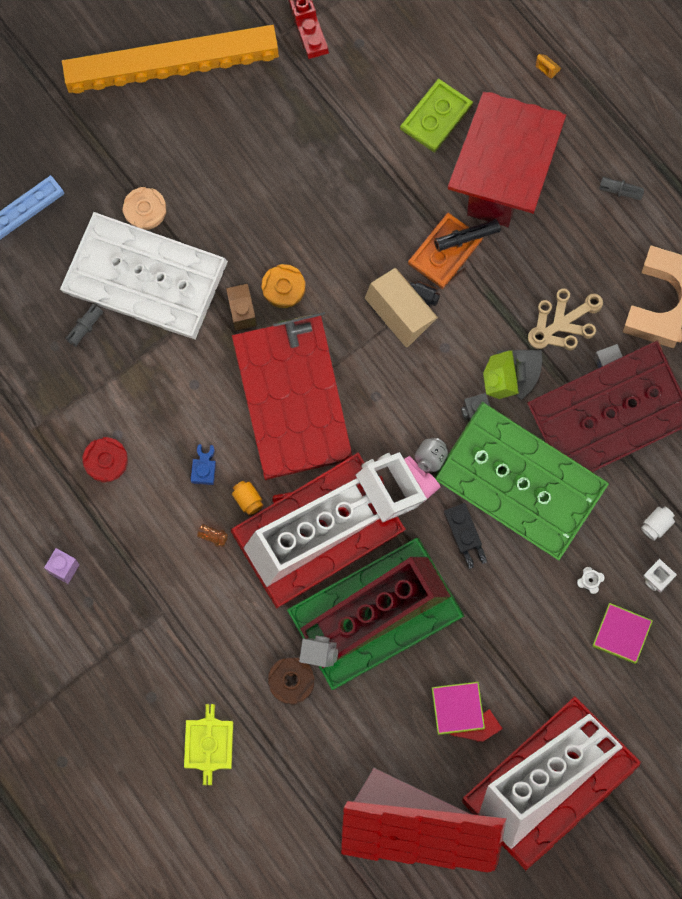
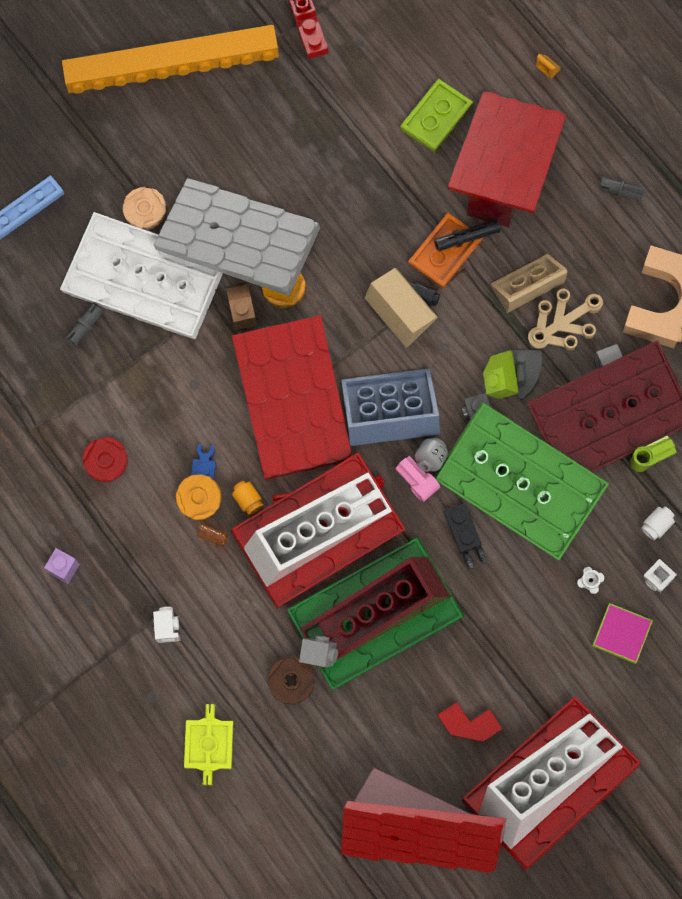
dark grey shield [273,312,325,348] -> none
white window [356,452,427,522] -> none
dark pink tile [432,682,485,735] -> none
none -> white brick [153,607,181,643]
none -> light grey piece [154,178,320,296]
none -> light orange tile [176,474,222,520]
none -> sand blue slope [341,368,440,446]
none -> tan slope [491,254,567,313]
none -> lime piece [630,436,677,472]

